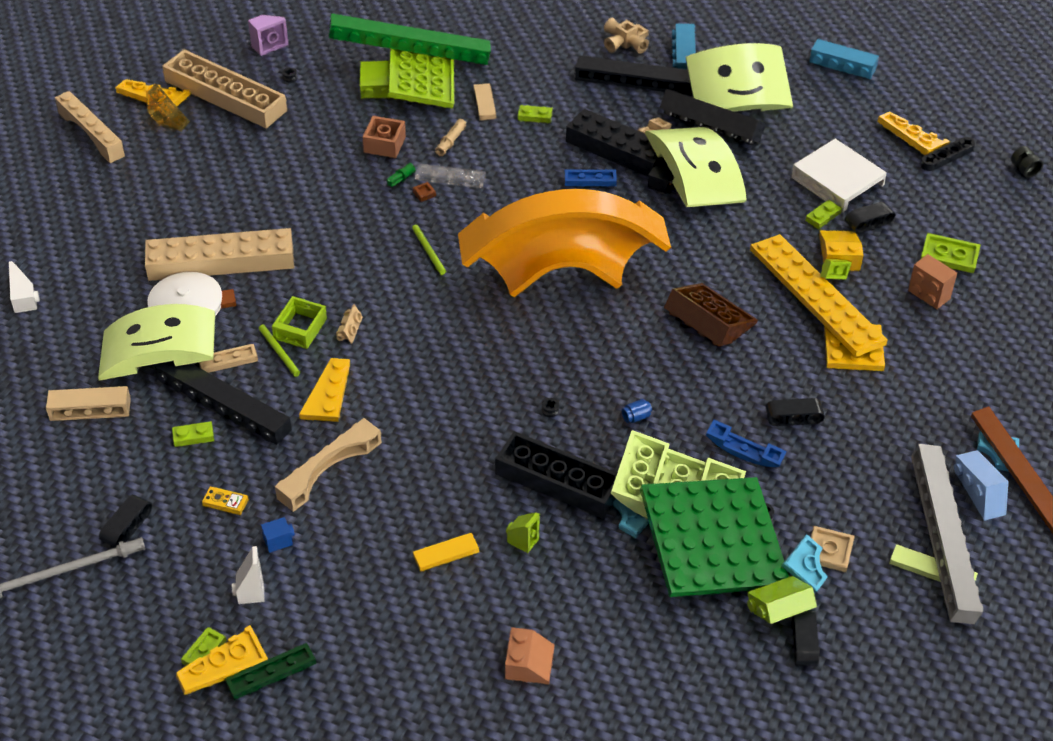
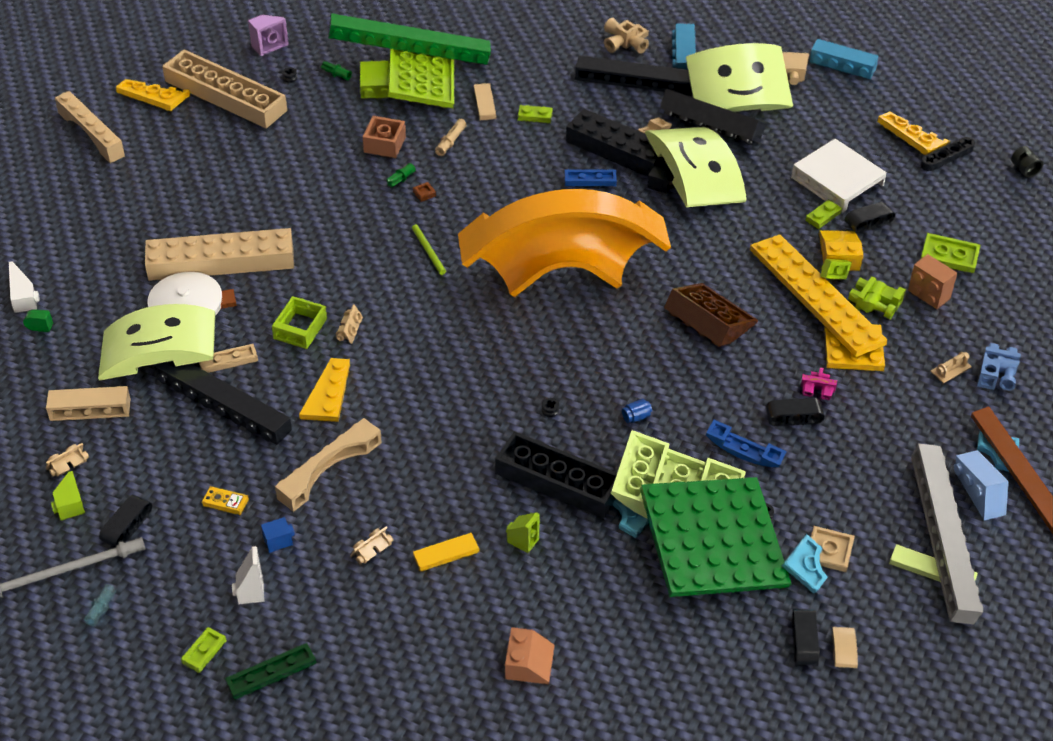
clear yellow slope [146,84,190,132] -> none
lime plate [172,421,214,447] -> none
yellow wing [176,625,268,695] -> none
lime bar [259,324,300,377] -> none
clear plate [415,164,486,188] -> none
lime brick [747,576,817,624] -> none
none -> green piece [23,309,53,332]
none -> tan hinge [46,443,89,477]
none -> lime slope [51,471,85,520]
none -> clear light blue pin [84,584,117,626]
none -> green axle [321,61,352,81]
none -> tan hinge [350,526,393,564]
none -> tan torso [782,52,809,85]
none -> dark pink hips [800,367,838,400]
none -> tan slope [832,627,858,668]
none -> lime hips [848,276,906,320]
none -> tan hinge [930,352,972,383]
none -> medium blue hips [977,343,1021,390]

